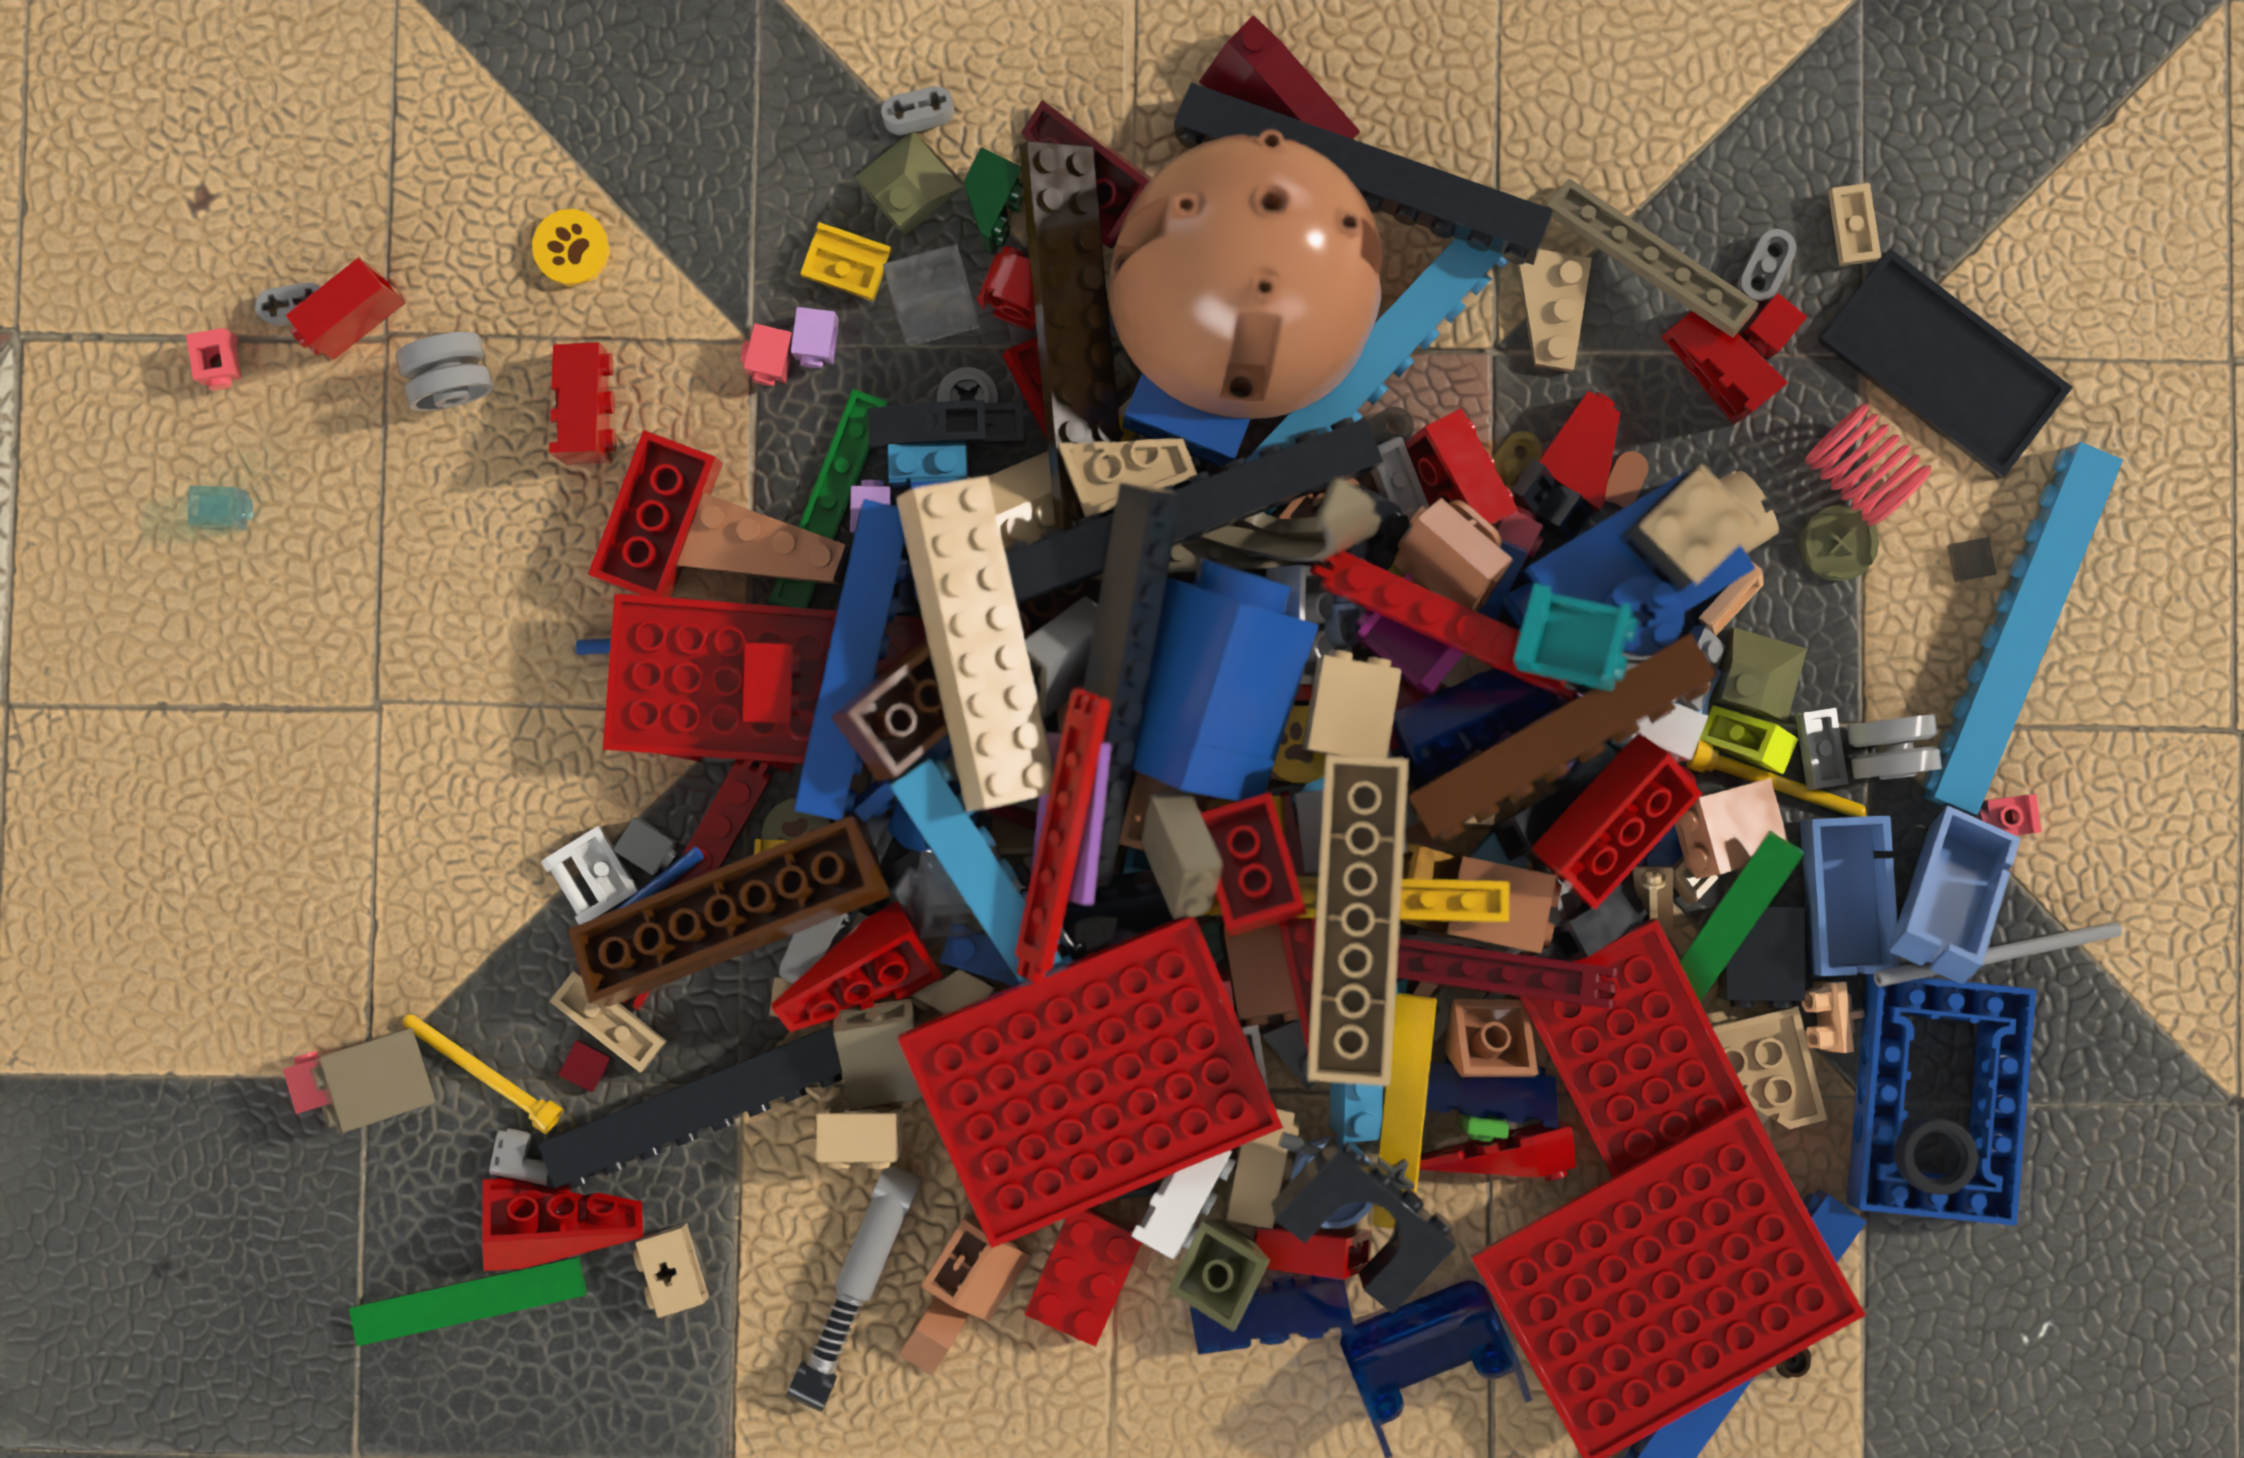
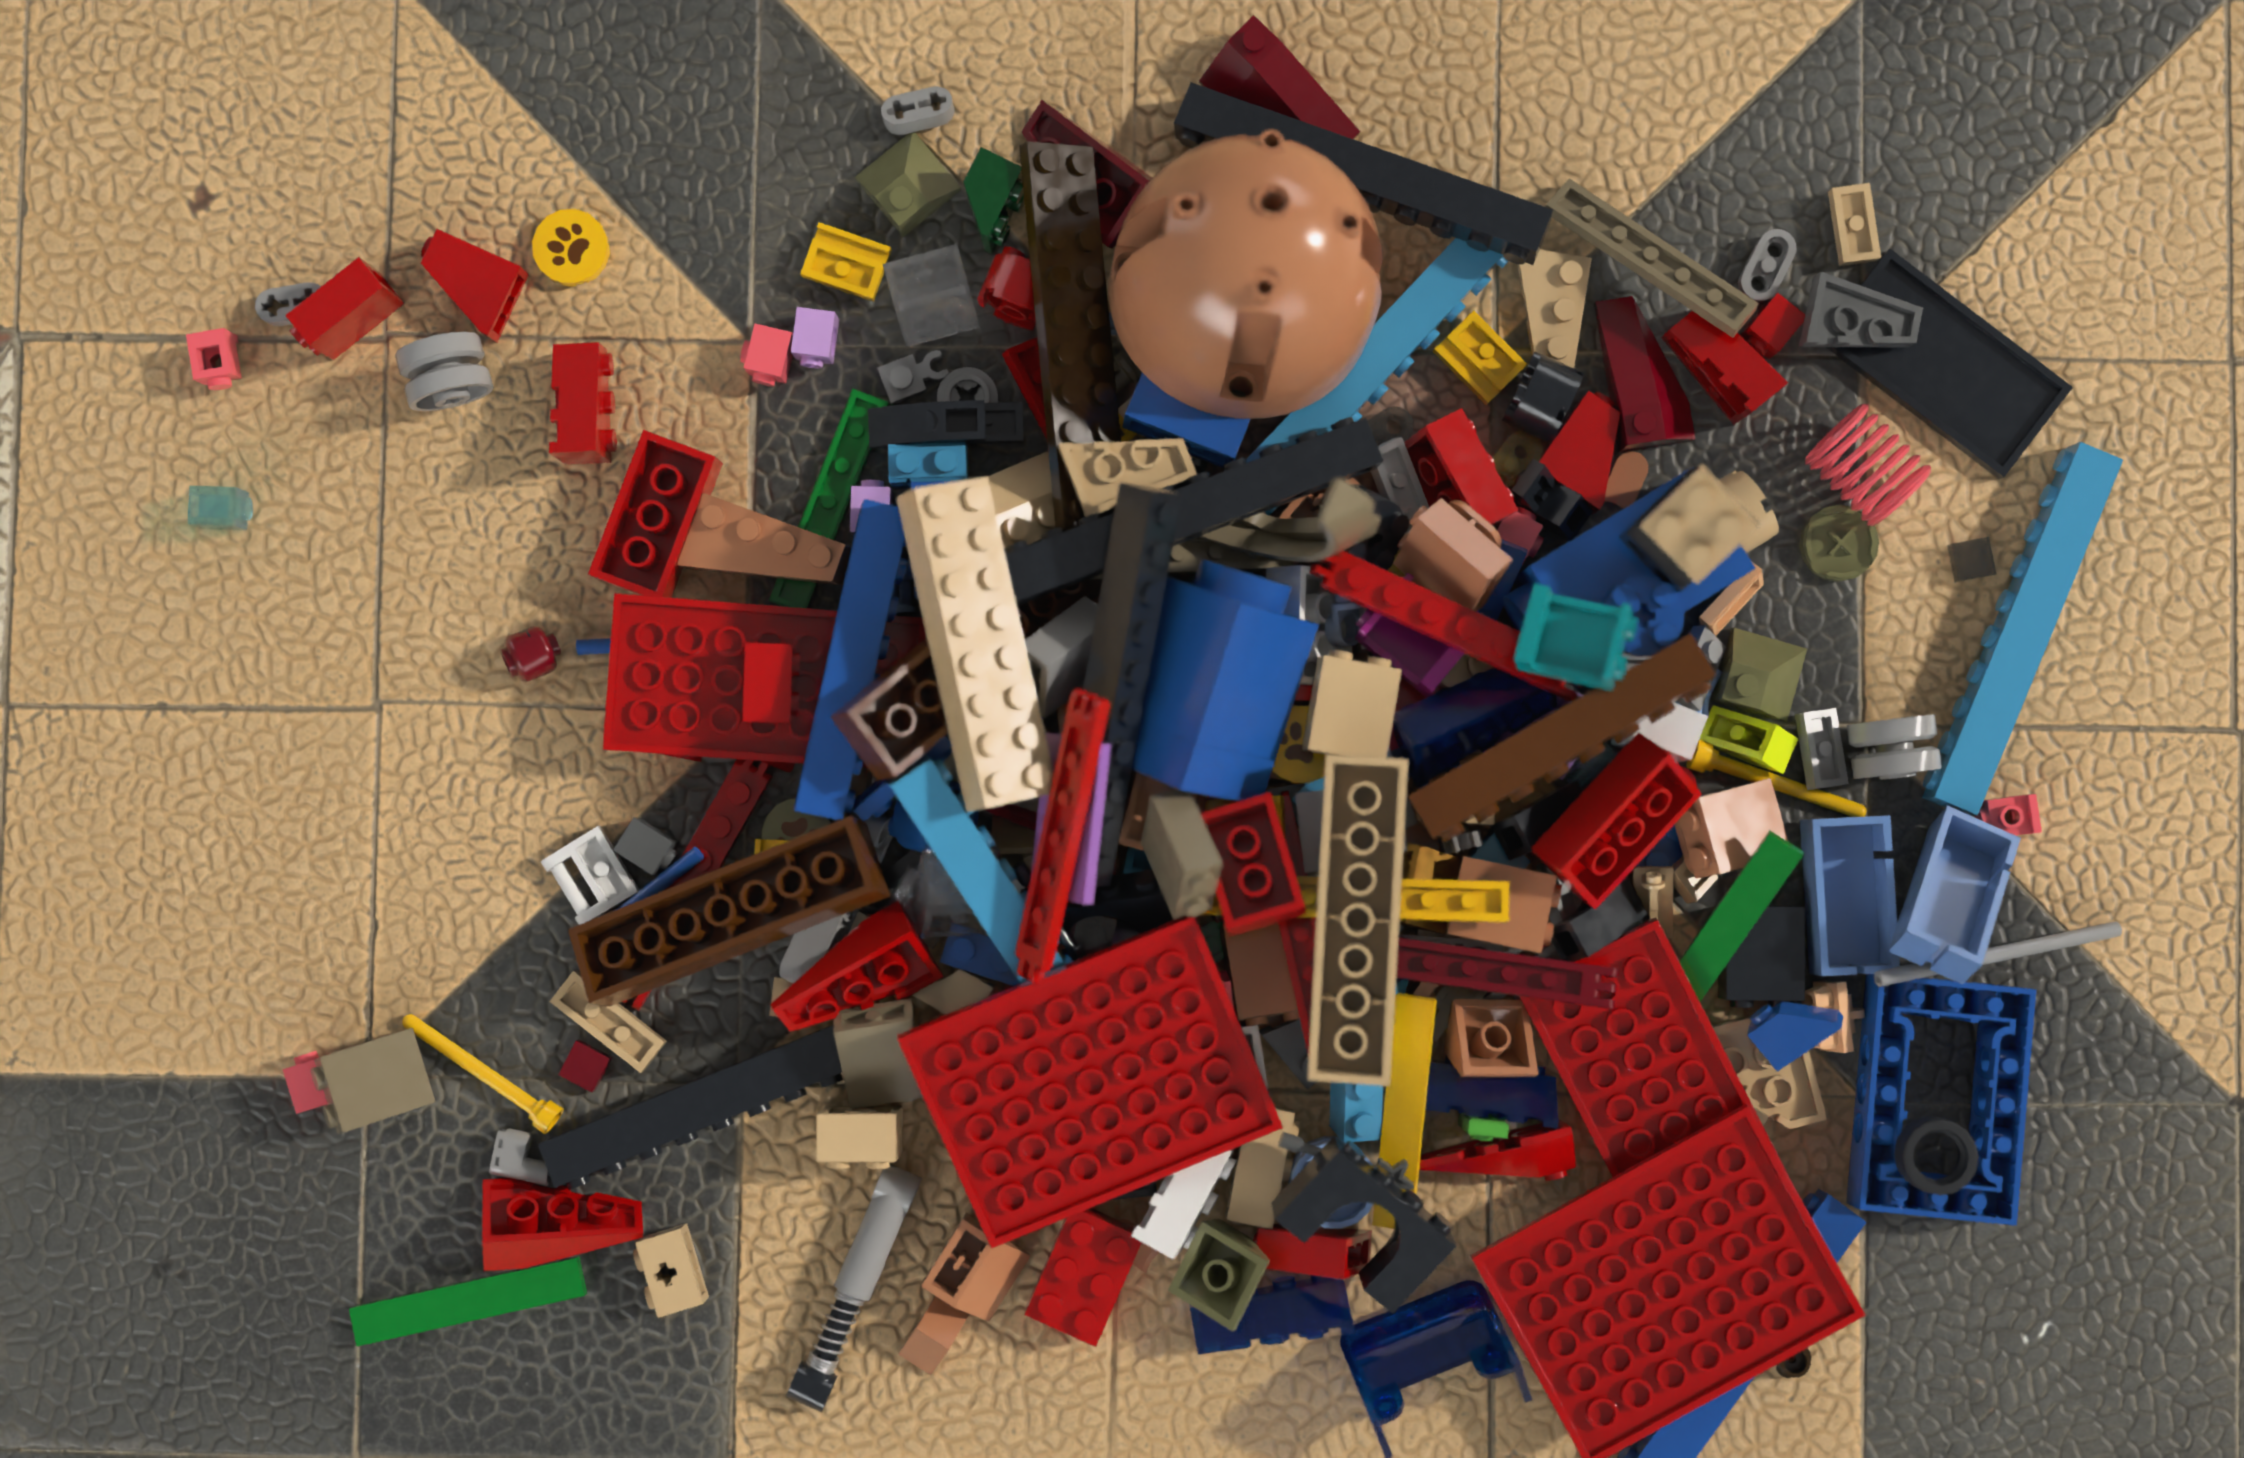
none -> red slope [421,229,529,343]
none -> dark red head [500,626,562,682]
none -> light grey plate [877,350,949,406]
none -> yellow plate [1433,310,1528,405]
none -> light grey plate [1437,824,1483,854]
none -> black brick [1502,352,1584,443]
none -> dark red wedge [1594,296,1695,452]
none -> blue slope [1747,1001,1843,1072]
none -> dark grey wing [1799,272,1923,347]

